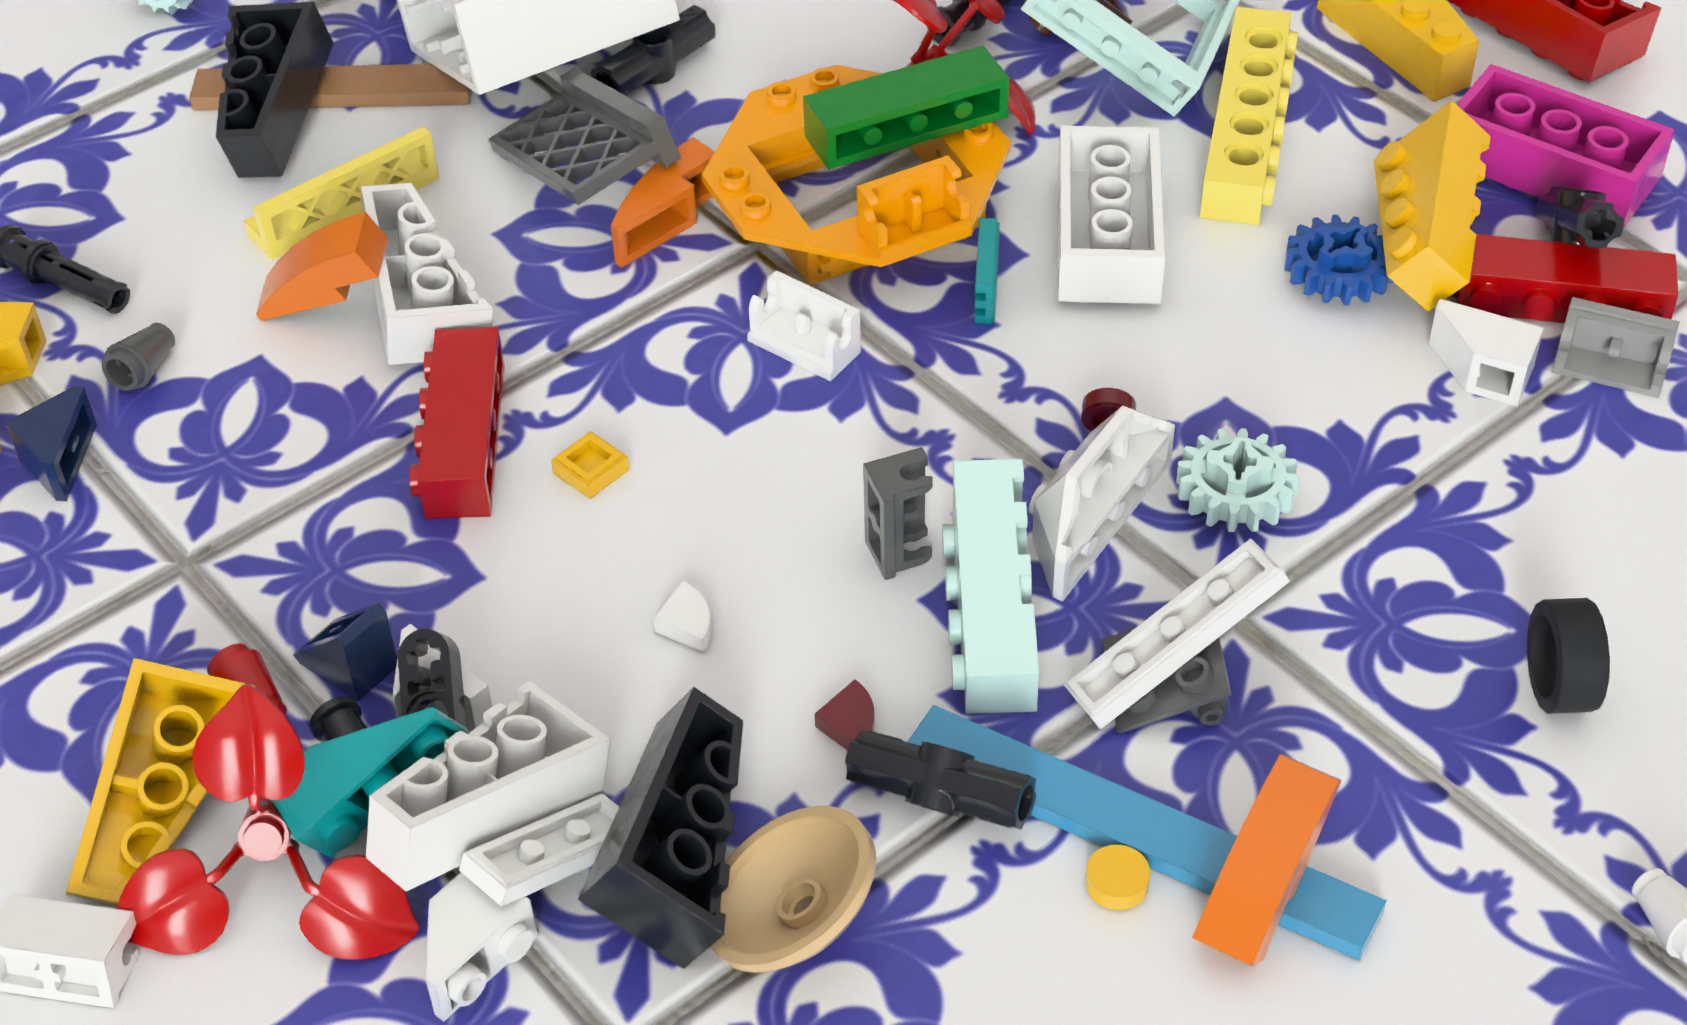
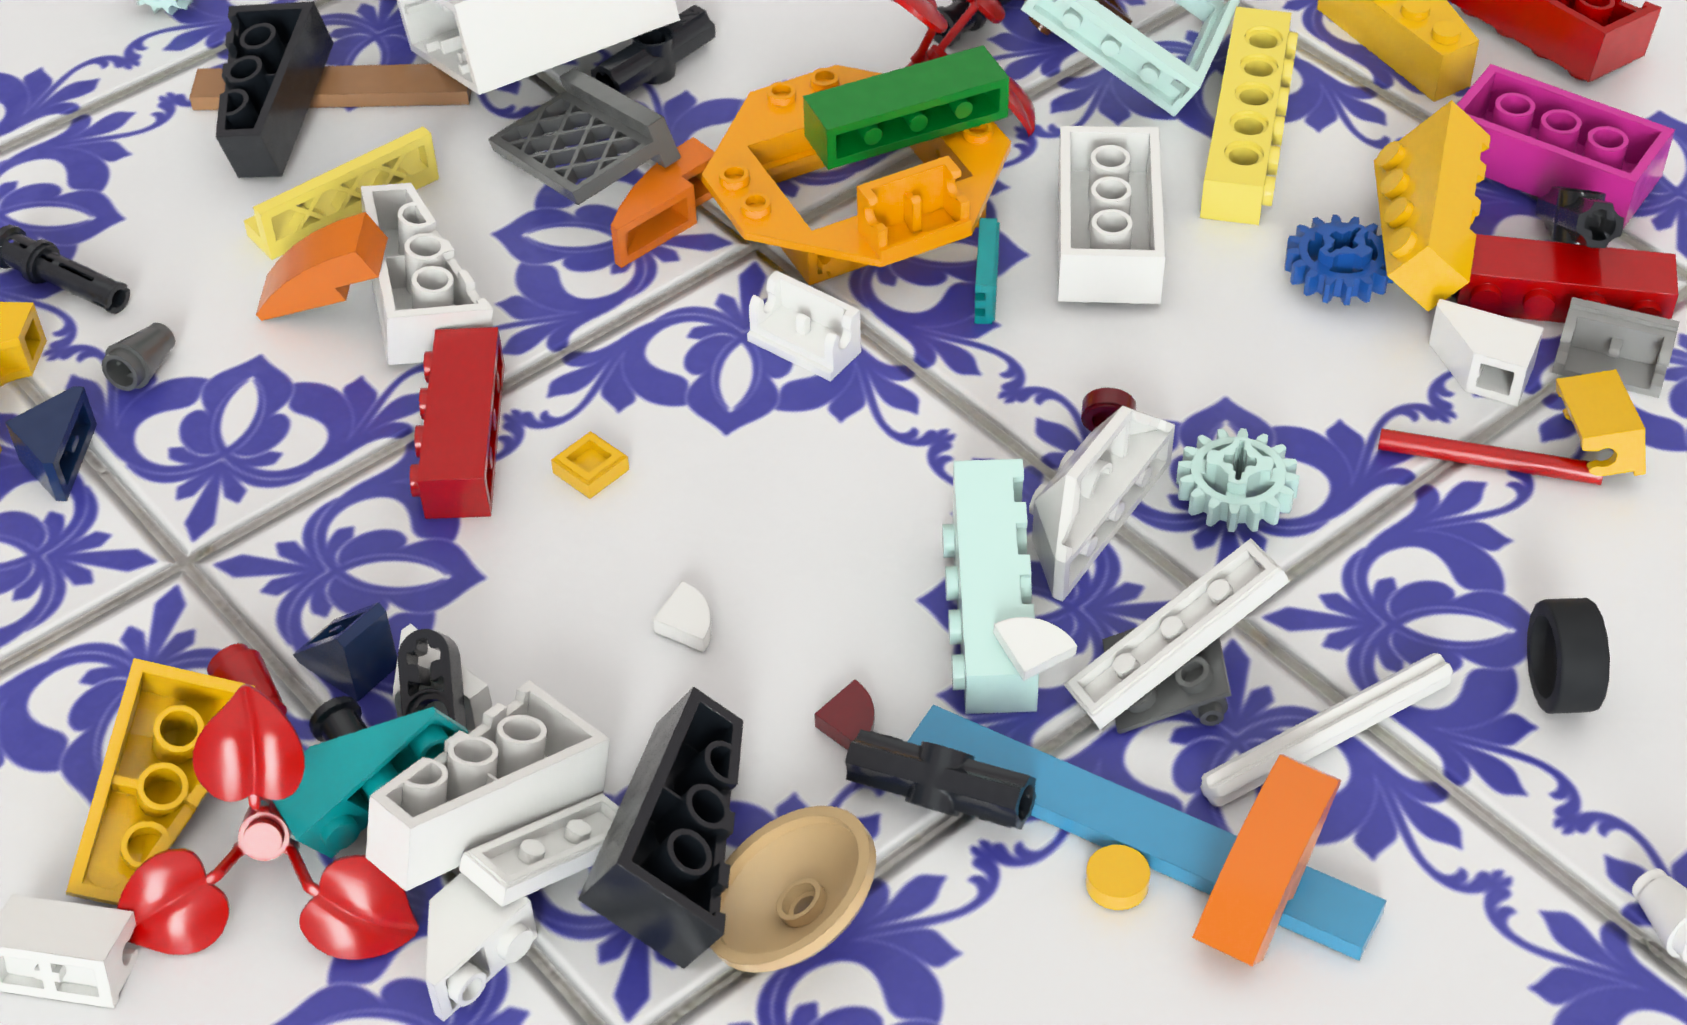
dark grey hinge [863,447,933,580] -> none
none -> white tile [993,617,1077,681]
none -> white axle [1200,653,1453,807]
none -> bar [1378,428,1603,485]
none -> yellow hinge [1556,369,1646,476]

